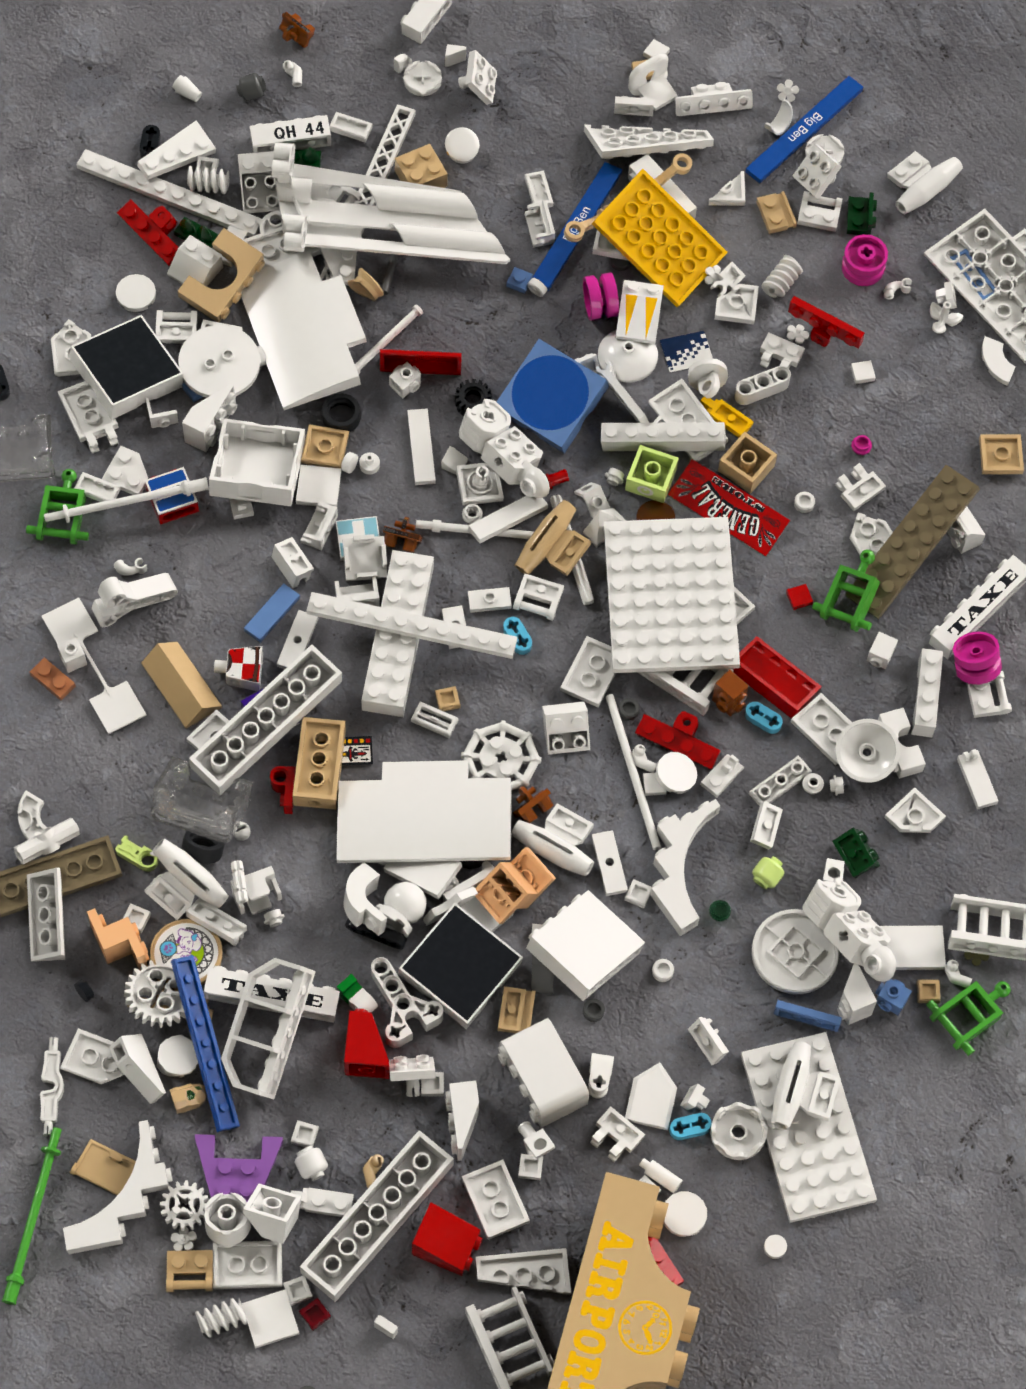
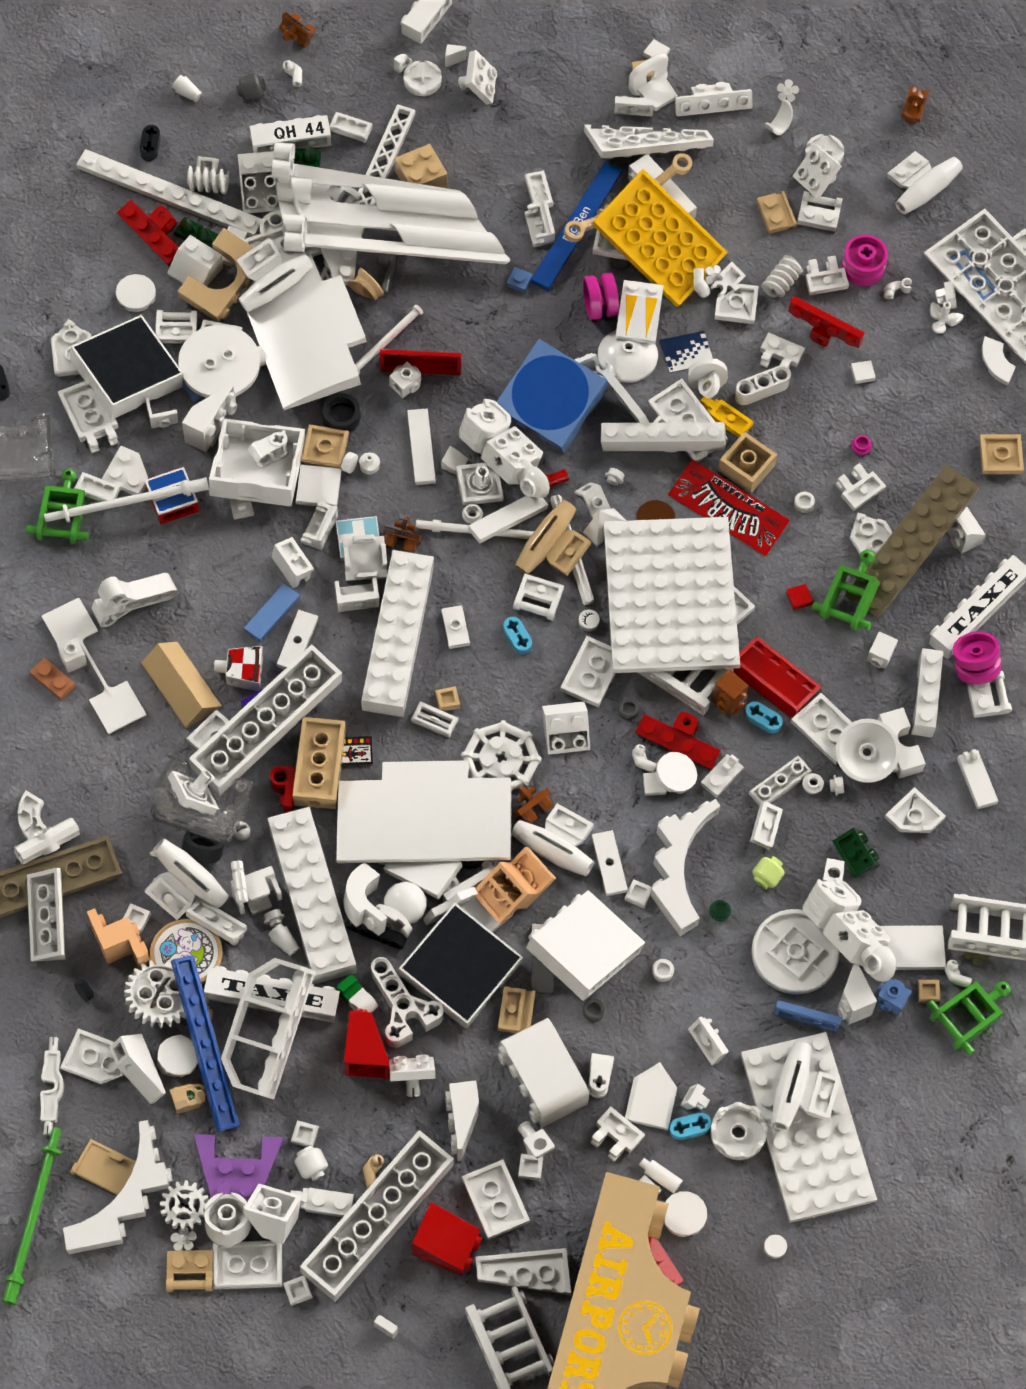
white arm [114,558,147,576] -> none
yellowish green piece [115,836,158,872] -> none
white wing [137,121,216,180] -> none
white piece [195,1298,247,1338] -> none
white tile [242,1289,299,1349] -> none
dark red tile [299,1298,331,1331] -> none
white plate [306,592,517,659] -> none
white plate [421,1072,444,1096] -> none
white piece [445,127,479,164] -> none
black tyre [455,379,492,416] -> none
white plate [468,587,512,613] -> none
white tile [527,278,547,297] -> none
white piece [605,694,661,850] -> none
yellowish green brick [625,445,679,503] -> none
white tile [709,171,745,206] -> none
blue tile [745,76,863,184] -> none
white plant [787,324,809,344] -> none
dark green bracket [846,192,877,235] -> none
none -> white plate [168,770,219,816]
none -> white plate [236,238,313,312]
none -> white piece [248,432,288,468]
none -> white brick [268,807,356,984]
none -> white cone [268,923,299,956]
none -> white tile [578,609,600,631]
none -> white arm [694,268,710,298]
none -> white plate [805,256,849,295]
none -> dark orange hips [901,86,929,124]

